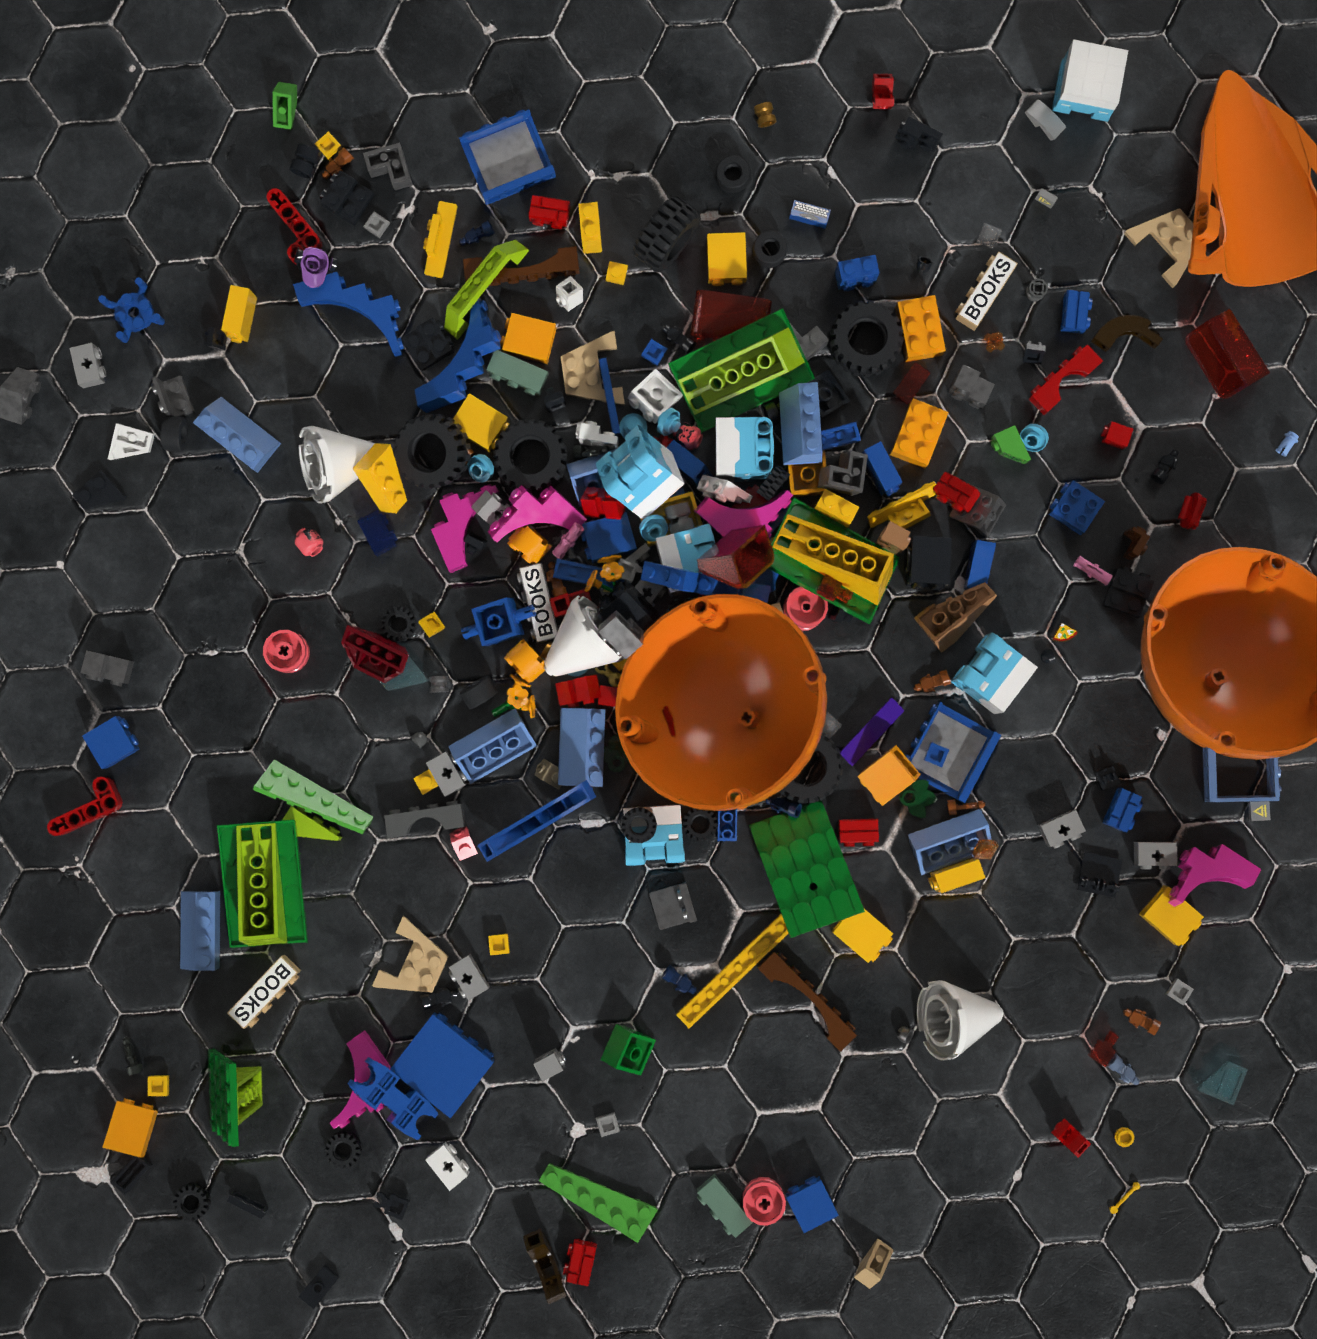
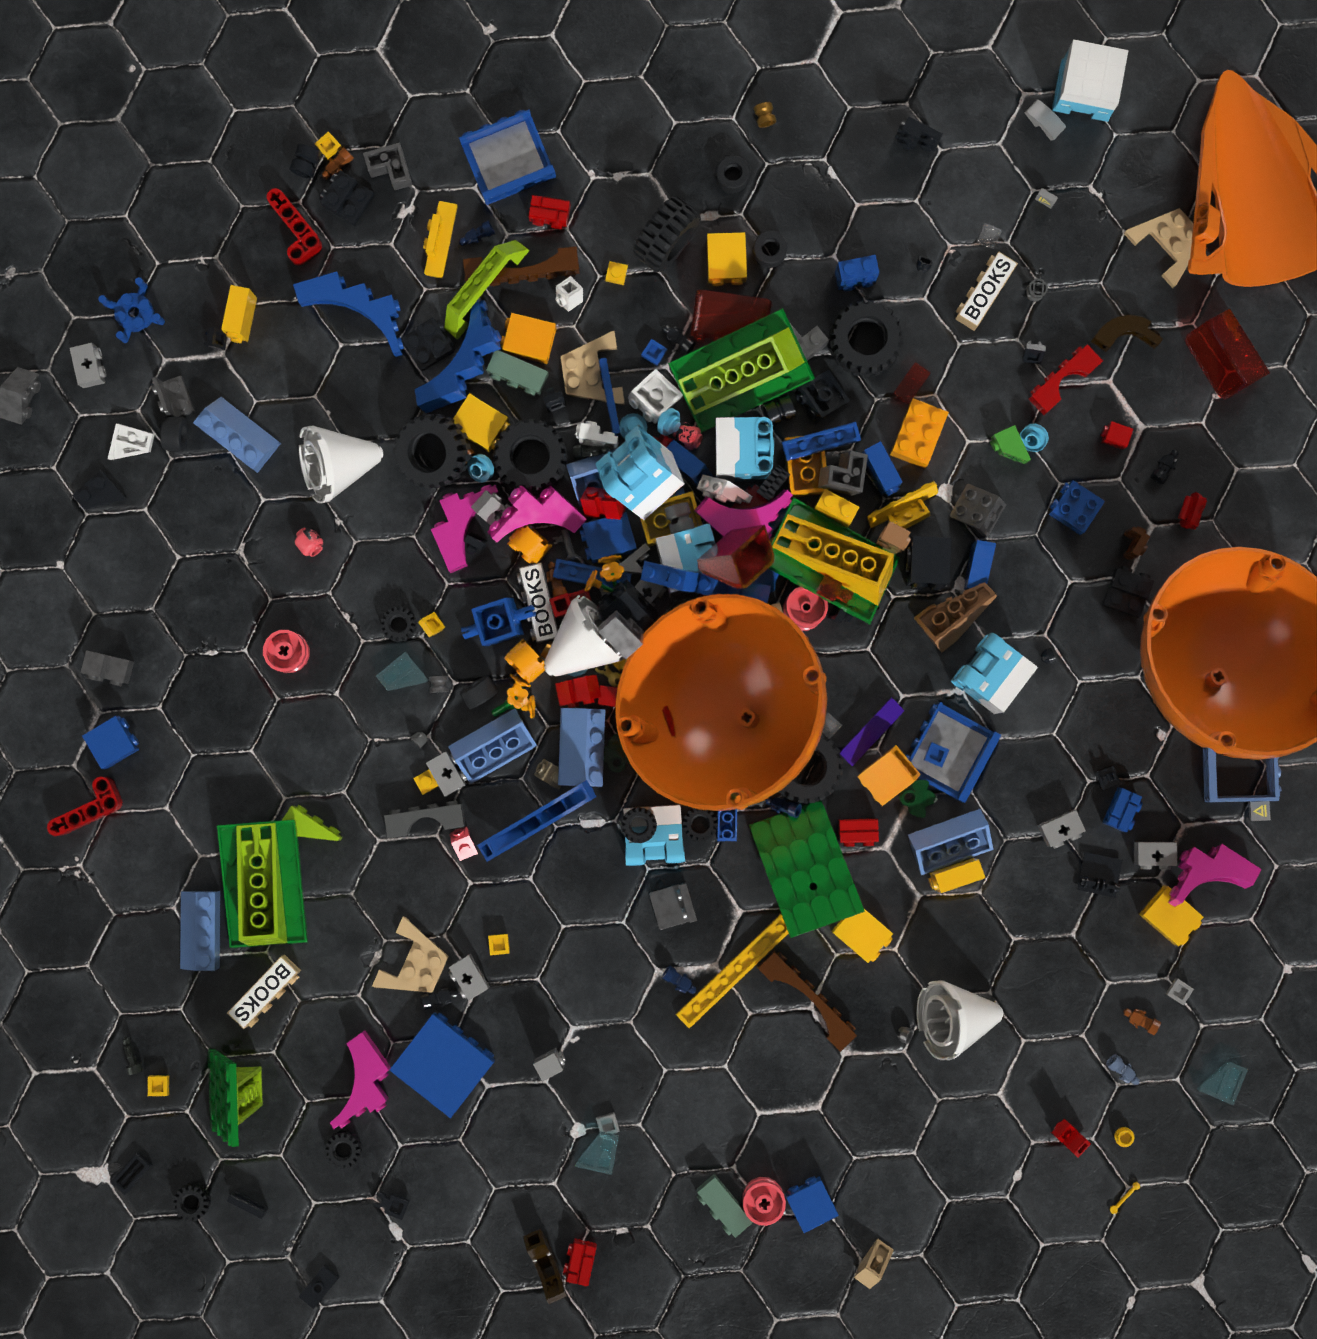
light orange brick [102,1098,158,1157] -> none
bright green wing [253,759,373,834] -> none
bright green slope [273,82,297,130] -> none
medium lavender cap [294,247,337,288] -> none
dark red wedge [341,625,409,683] -> none
blue piece [347,1057,438,1140] -> none
yellow wedge [353,443,407,513] -> none
clear blue brick [357,510,398,557] -> none
light grey tile [363,211,390,239] -> none
white brick [426,1142,470,1191] -> none
bright green wing [539,1163,658,1243] -> none
bright pink pin [552,522,584,559] -> none
yellow brick [578,202,602,254] -> none
green slope [601,1024,656,1076] -> none
light grey tile [618,558,638,583] -> none
medium azure plate [639,515,668,542] -> none
medium blue slope [779,382,822,465] -> none
slope [789,200,831,229] -> none
red brick [872,74,894,109] -> none
light orange brick [895,295,946,362] -> none
dark orange piece [914,670,951,692] -> none
red brick [933,472,981,512] -> none
dark orange piece [947,799,985,816] -> none
flat silver brick [948,364,995,409] -> none
clear orange plate [972,839,999,860] -> none
clear orange plate [984,332,1005,352] -> none
tile [1052,623,1078,642] -> none
blue brick [1060,290,1093,334] -> none
bright pink pin [1073,556,1113,586] -> none
clear red plate [1088,1030,1119,1067] -> none
light blue pin [1276,431,1299,457] -> none
none -> clear light blue wing [575,1131,619,1175]

